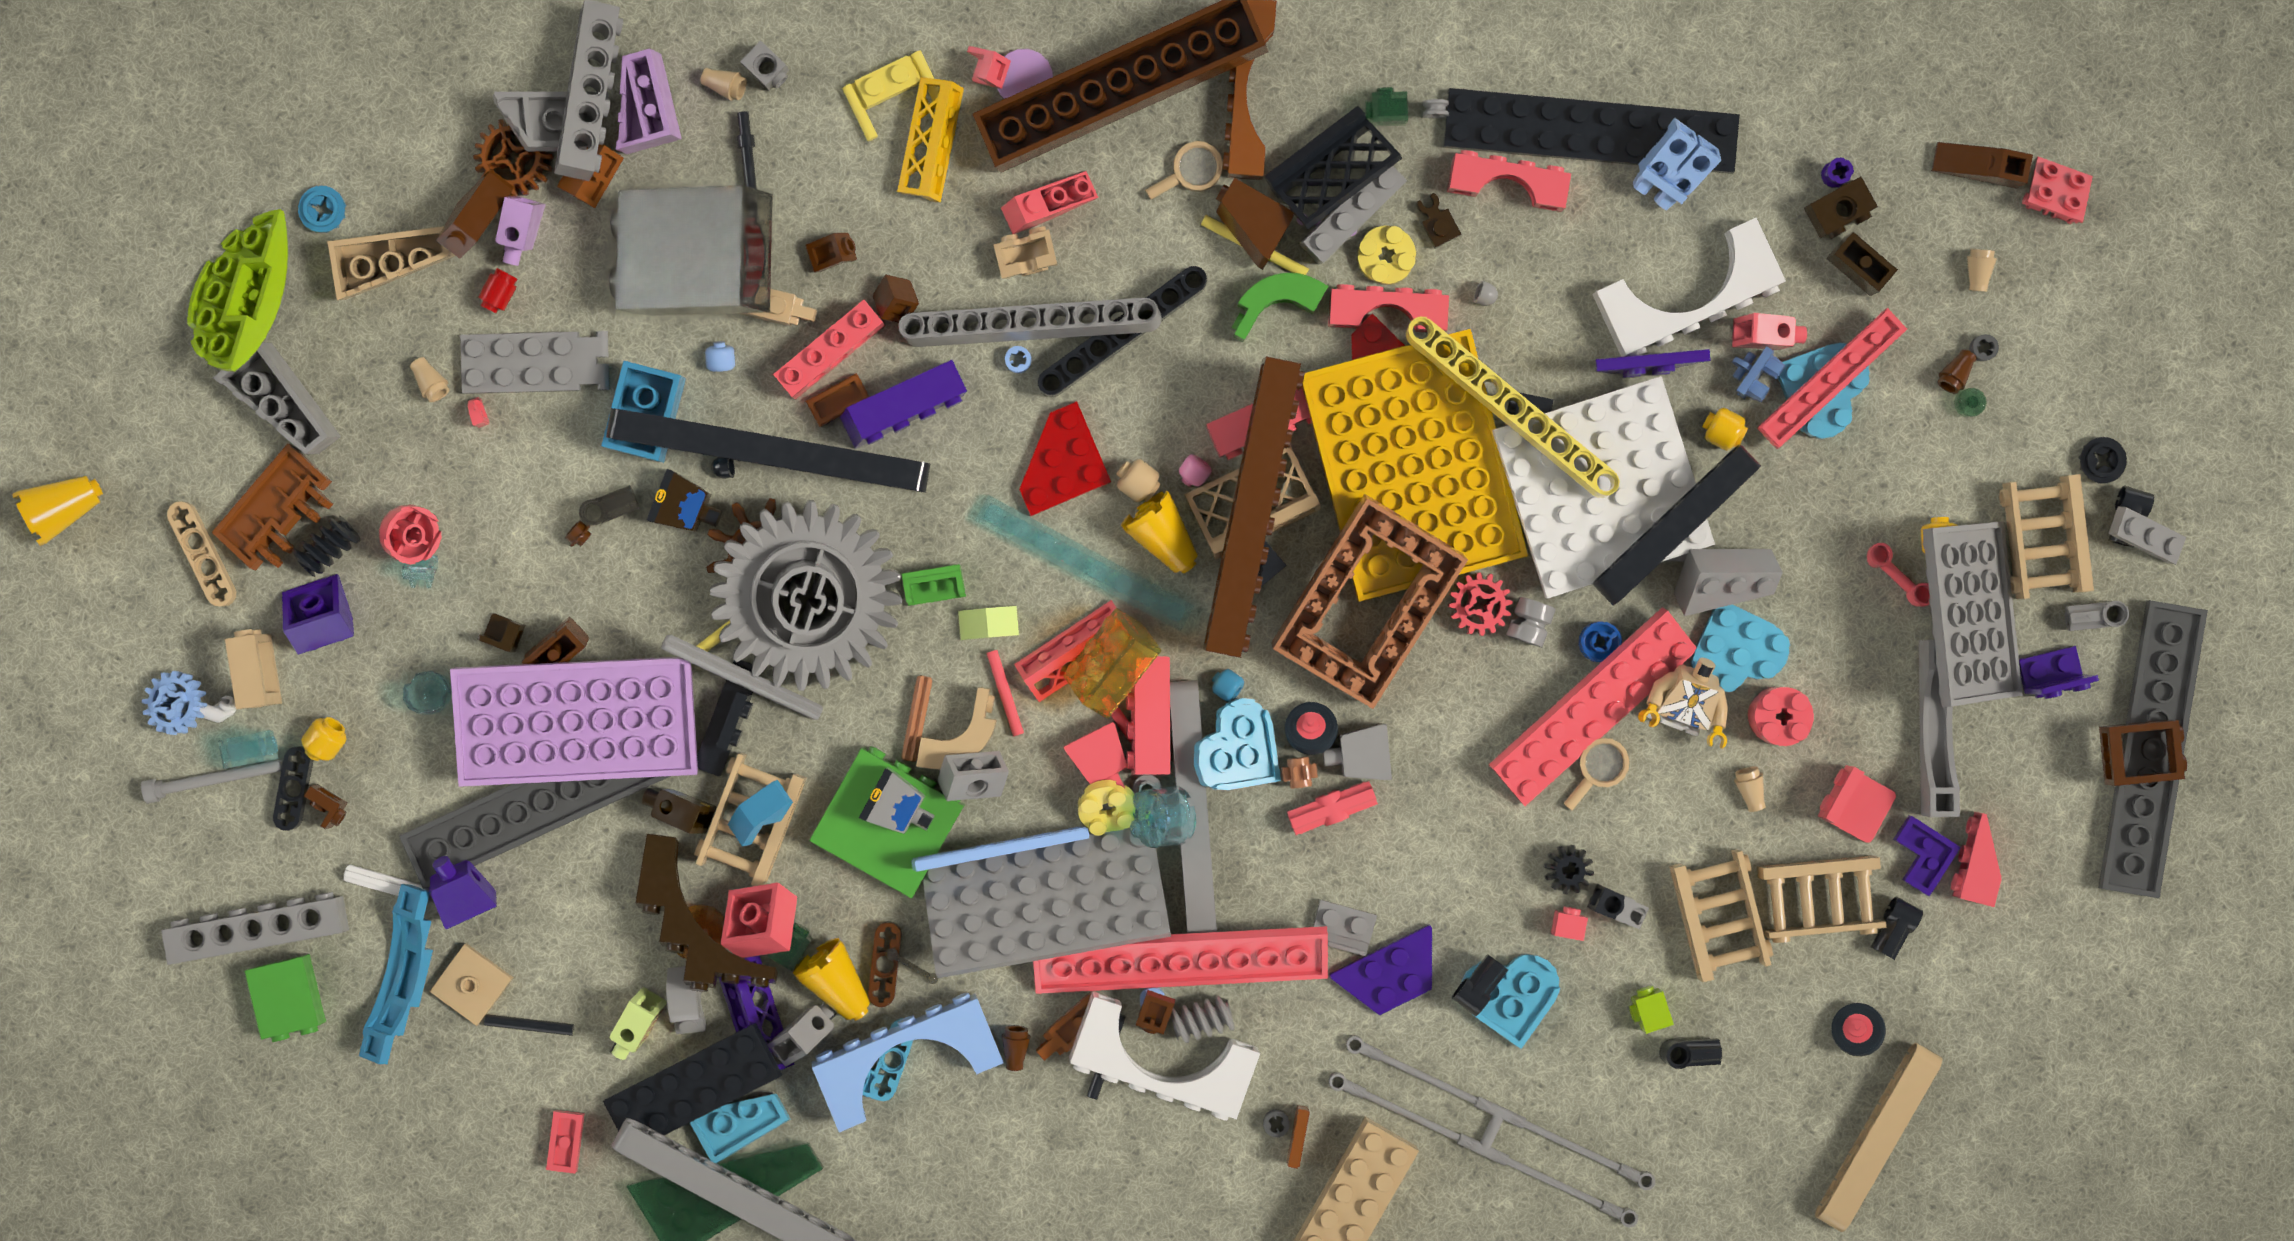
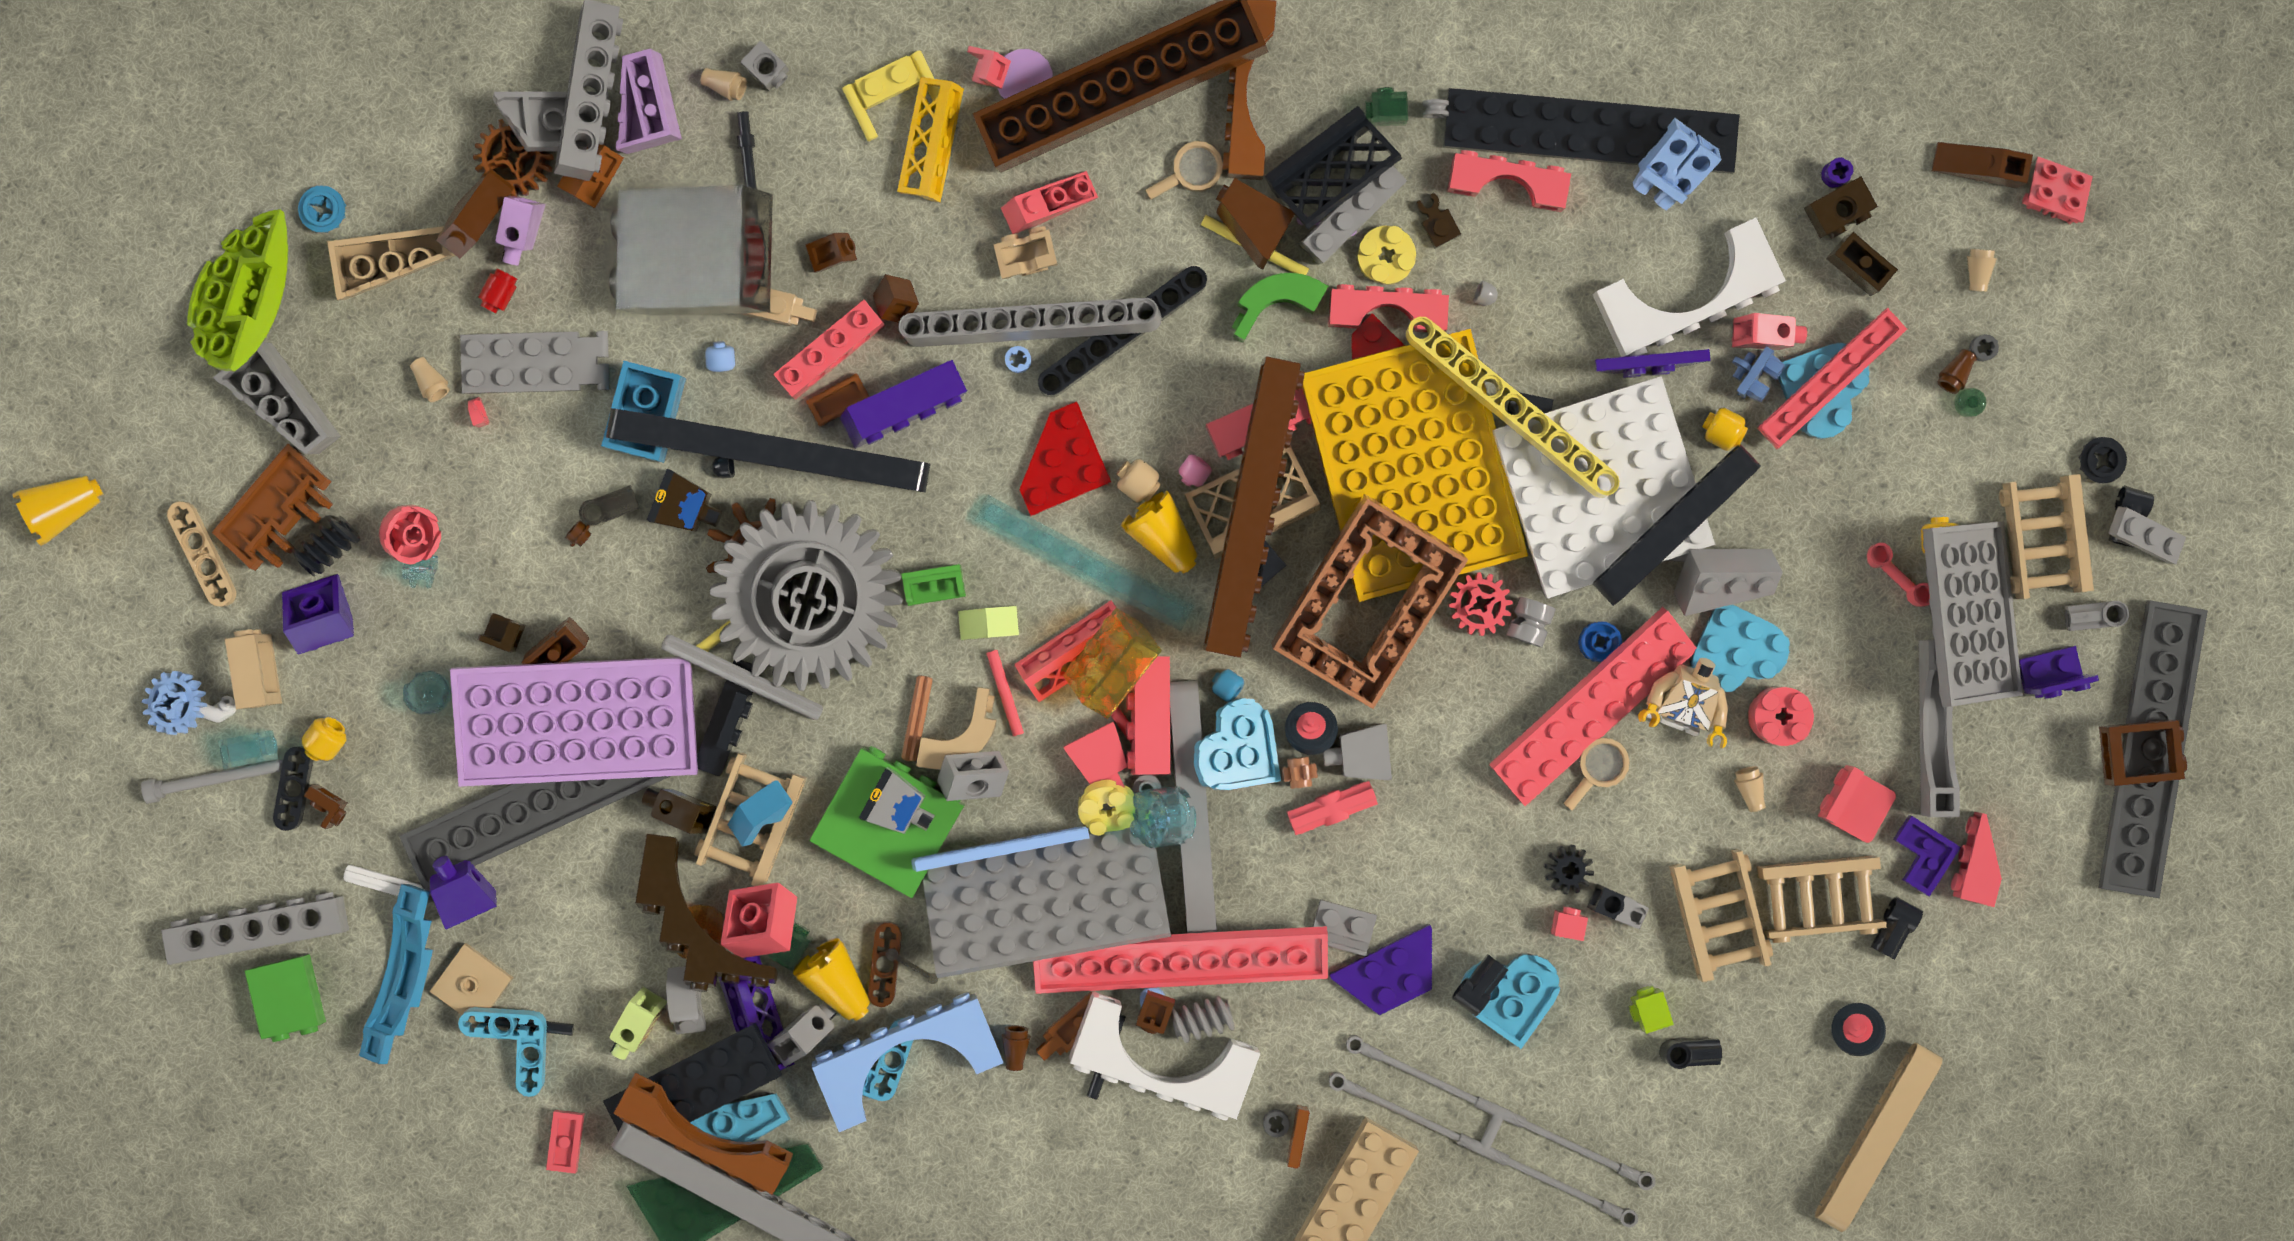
none -> medium azure beam [458,1007,547,1097]
none -> dark orange arch [613,1072,793,1195]

